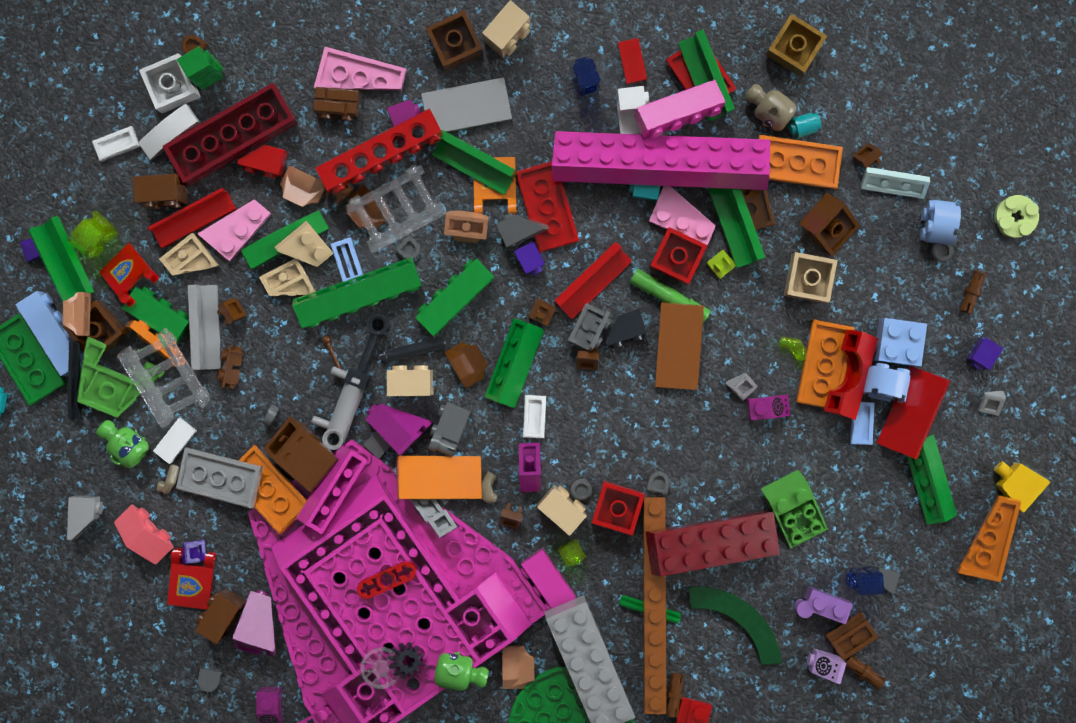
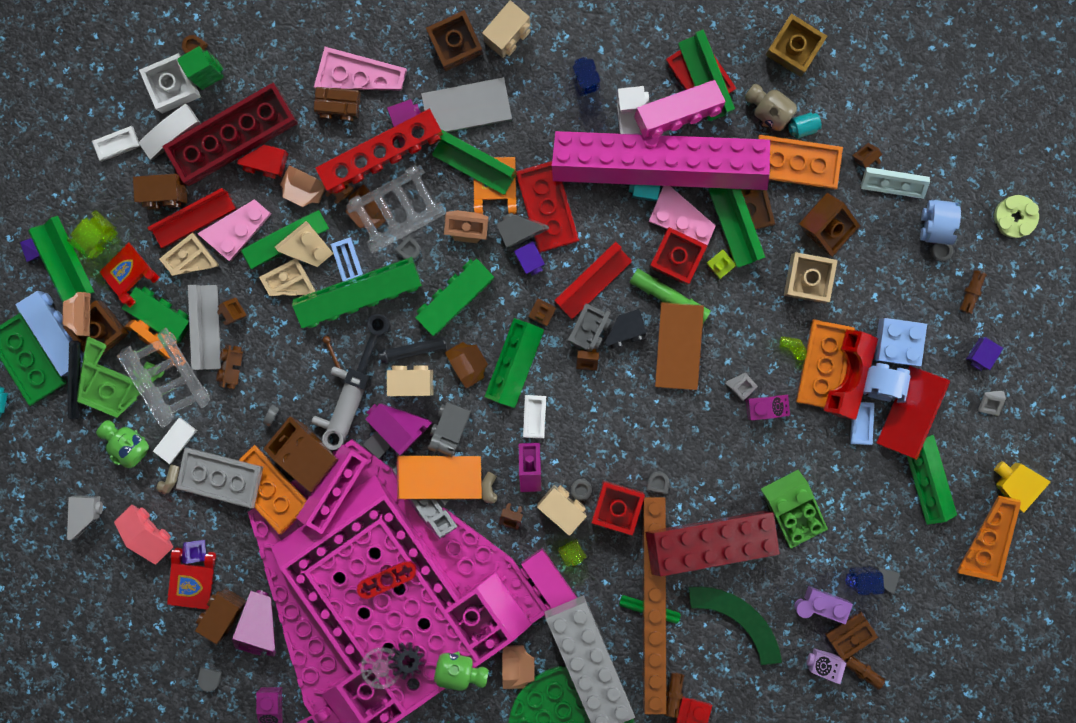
red tile [617,38,647,85] -> none

